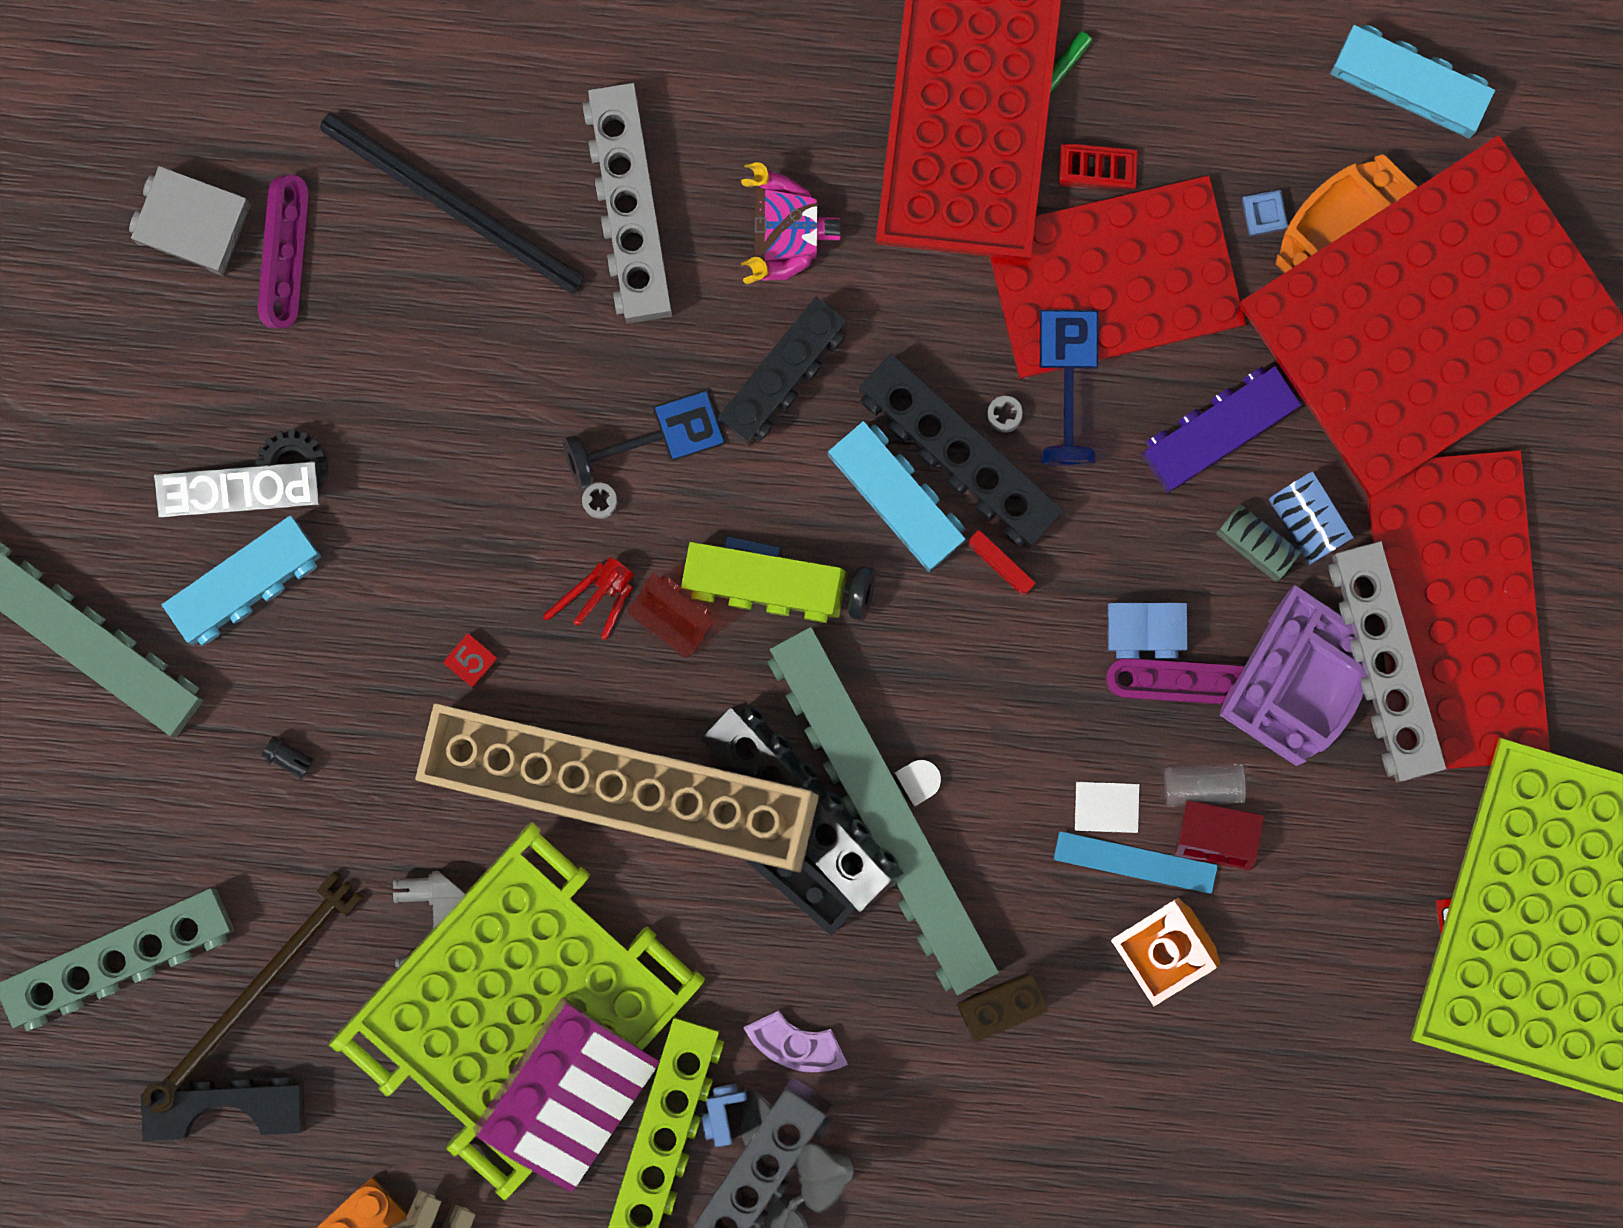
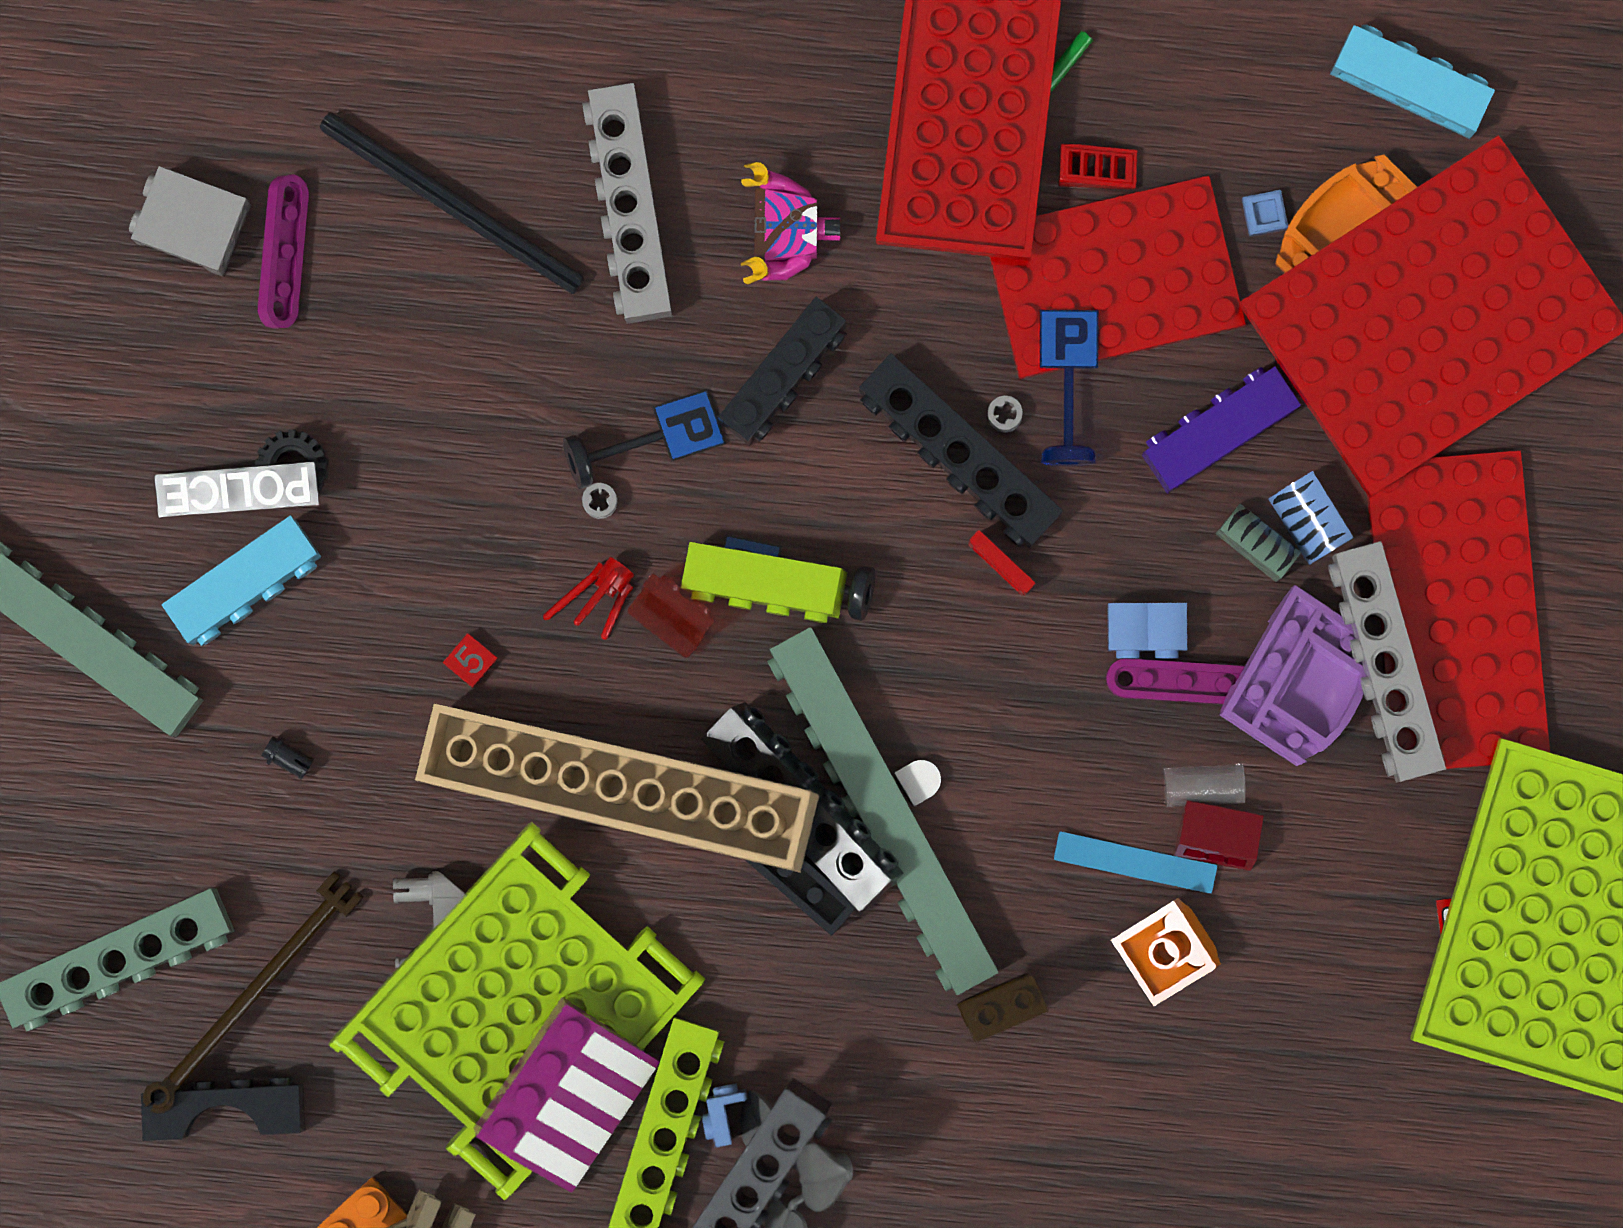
lavender tile [743,1010,848,1072] -> none
medium azure brick [828,421,966,572] -> none
white sticker [1075,782,1139,833] -> none

